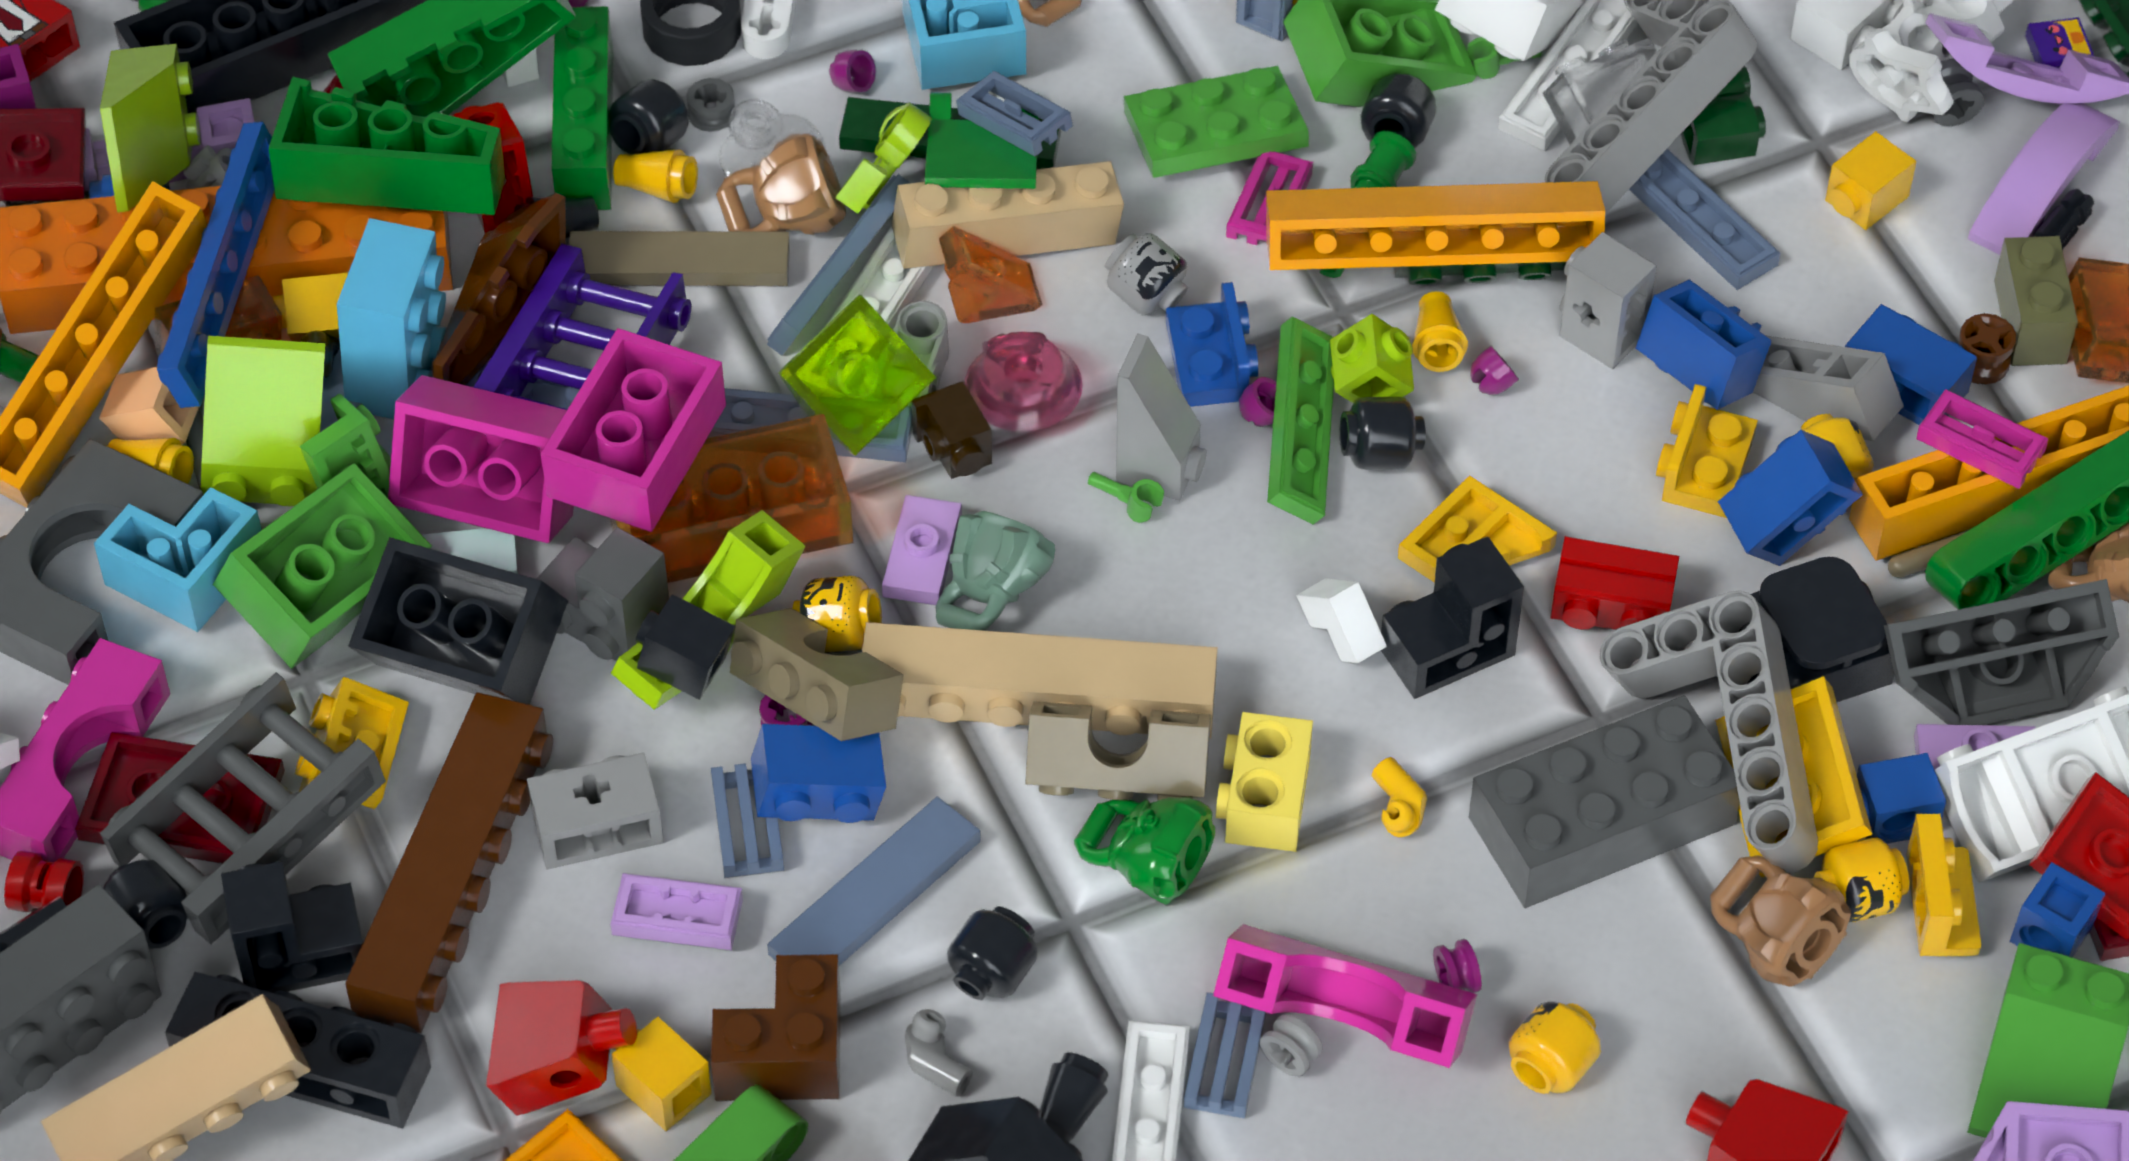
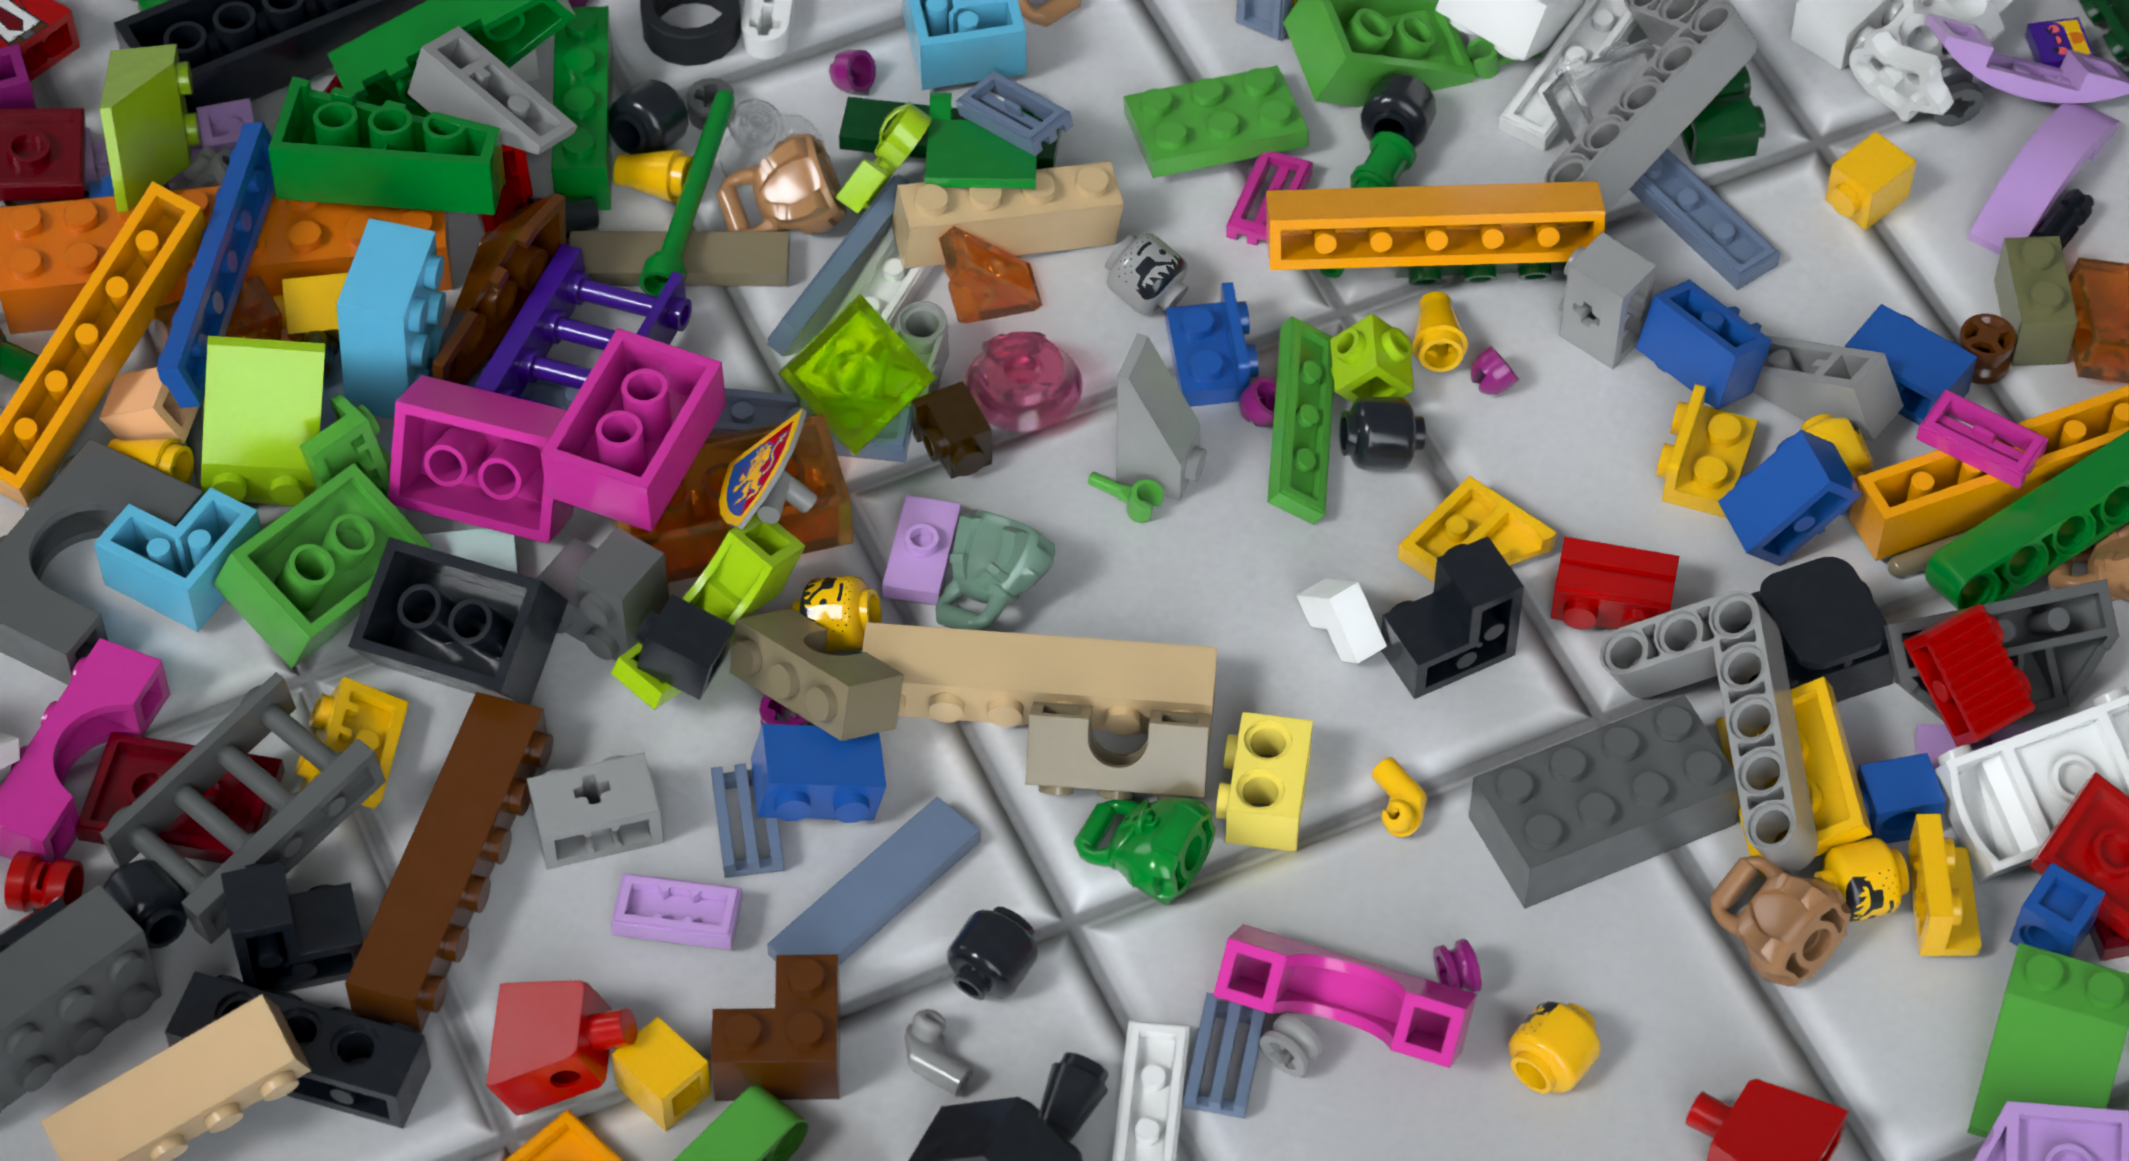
none -> light grey slope [407,26,577,155]
none -> green piece [638,89,735,297]
none -> shield [719,408,817,530]
none -> red brick [1902,604,2035,747]

